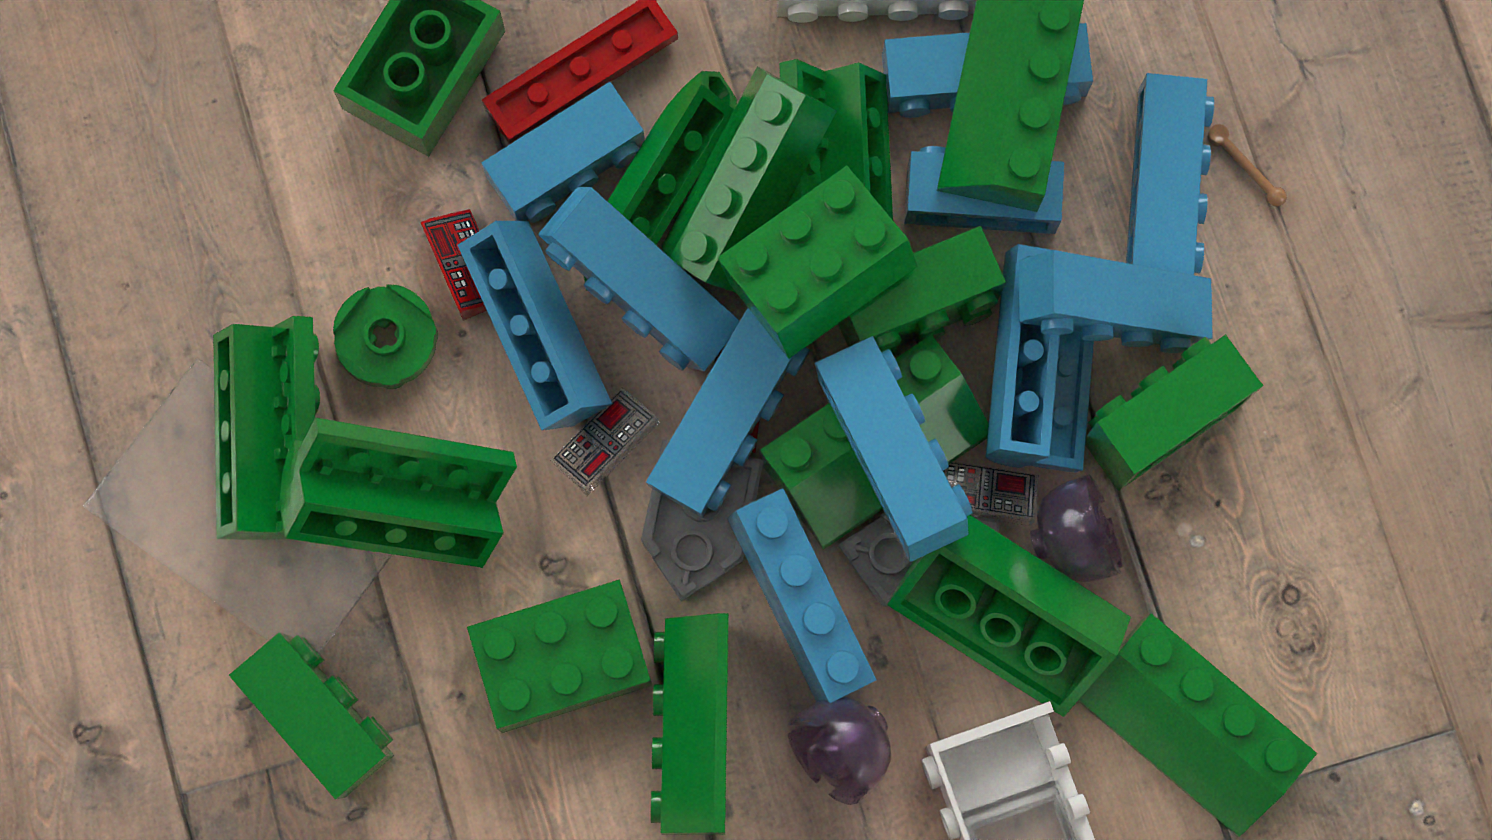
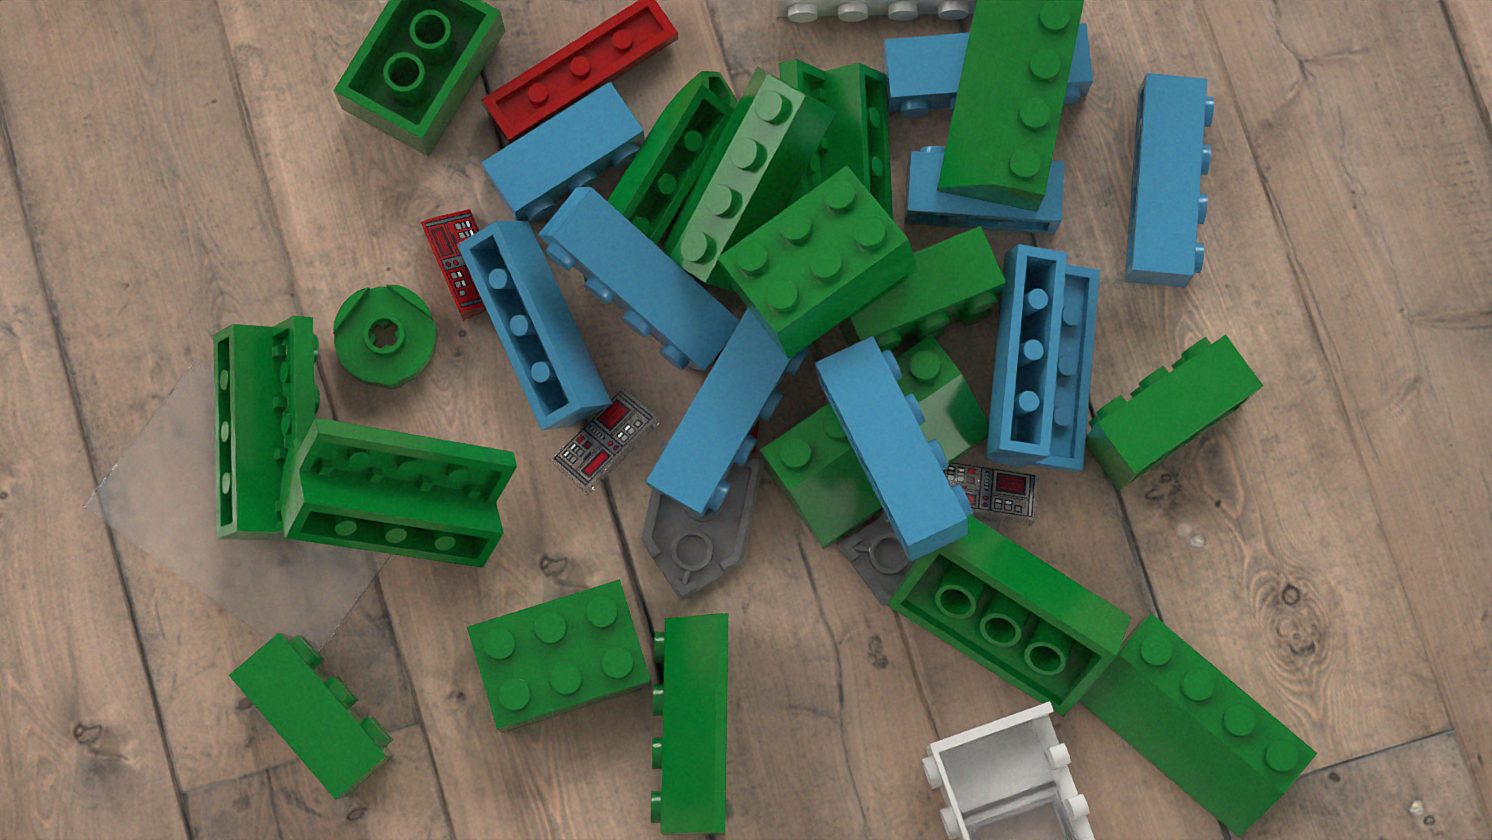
dark azure brick [727,488,877,706] -> none
clear purple cylinder [788,697,892,805] -> none
dark azure brick [1019,250,1213,353] -> none
clear purple cylinder [1030,474,1123,582] -> none
medium nougat hinge [1207,124,1287,207] -> none

